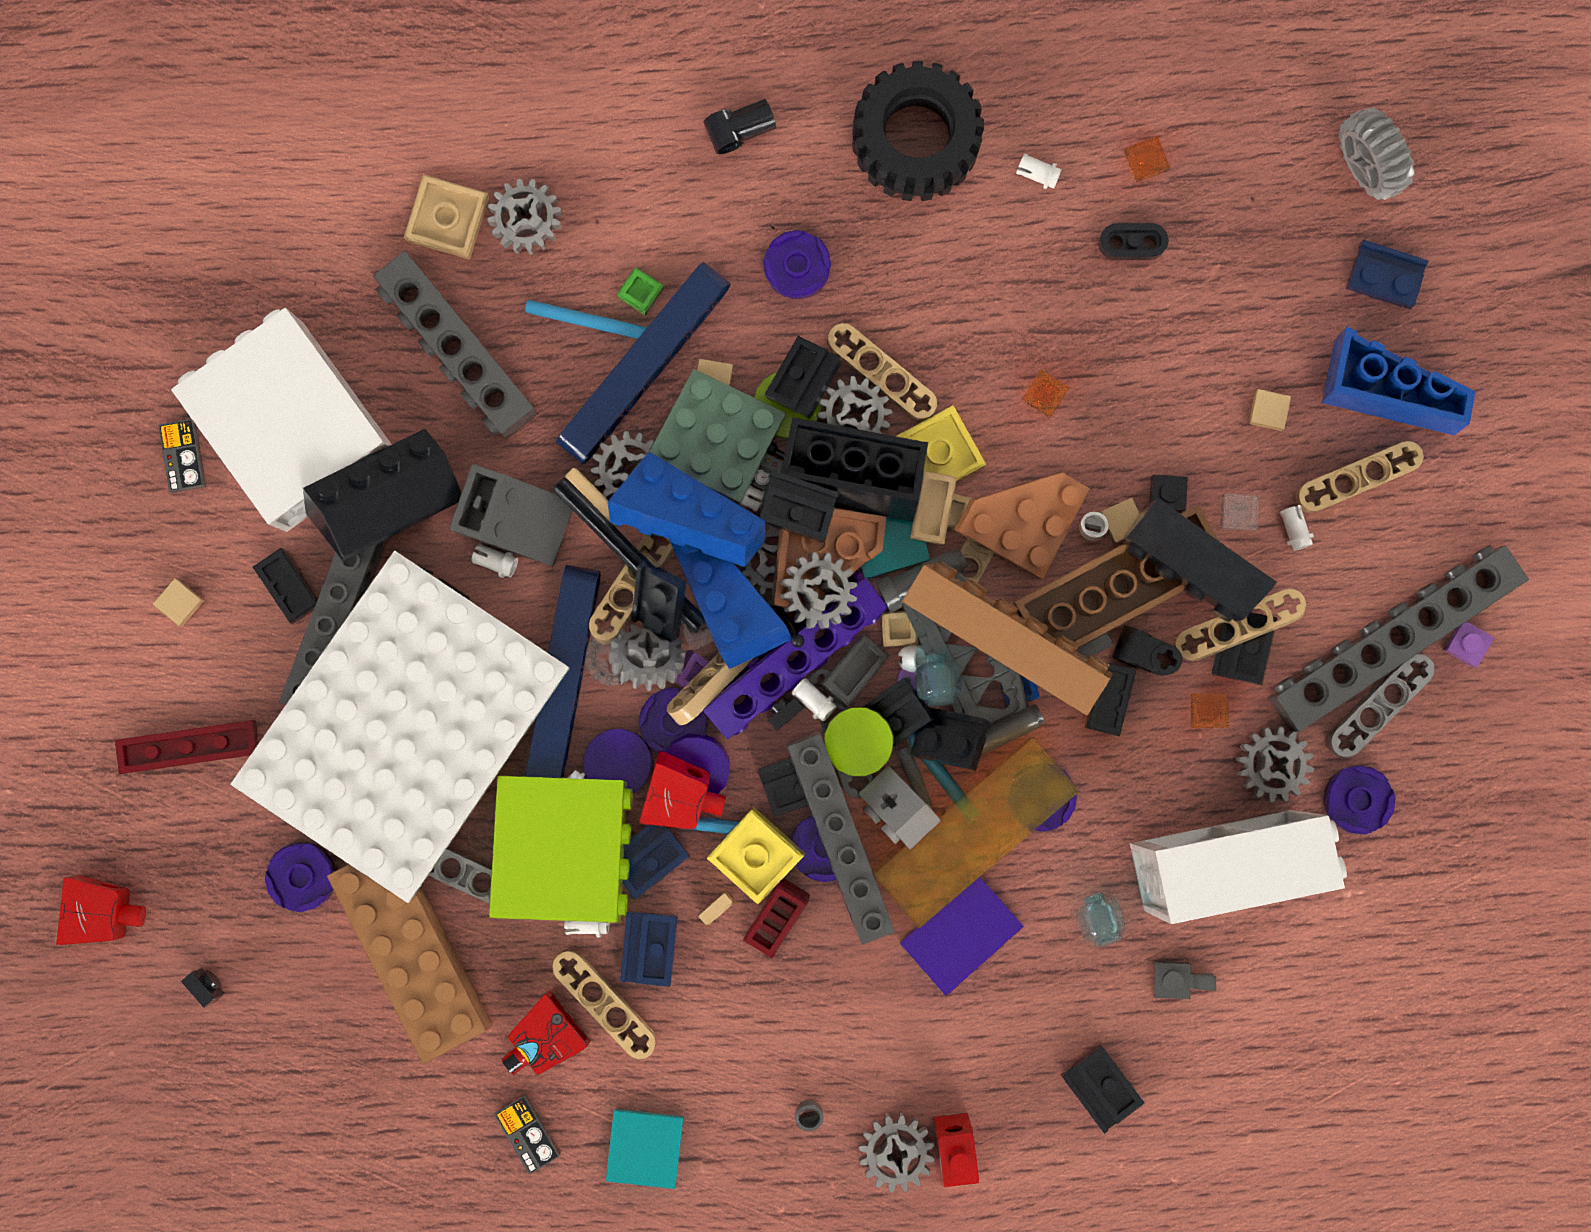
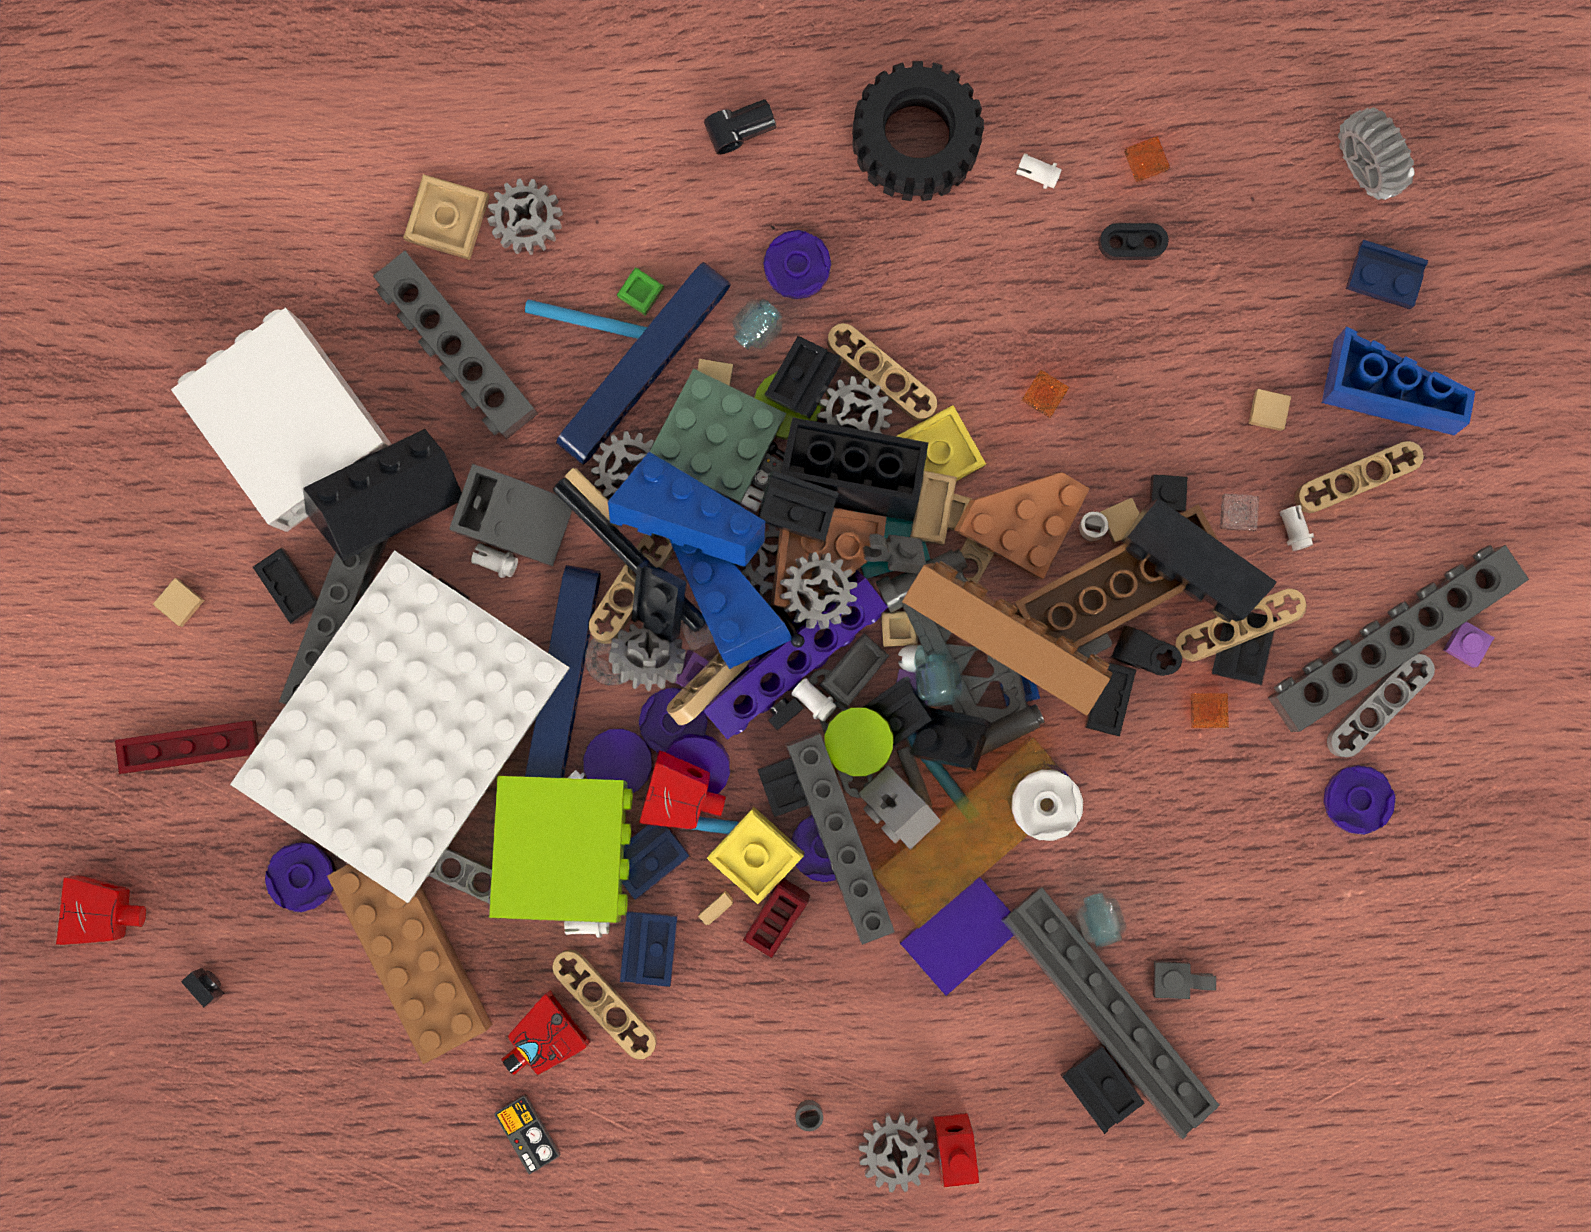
tile [158,419,206,493] -> none
teal tile [606,1108,684,1189] -> none
white container [1130,810,1347,924] -> none
light grey gear [1236,727,1314,802] -> none
none -> clear light blue head [732,298,783,350]
none -> dark grey plate [863,534,926,574]
none -> dark grey plate [1001,887,1220,1139]
none -> white plate [1011,769,1083,841]

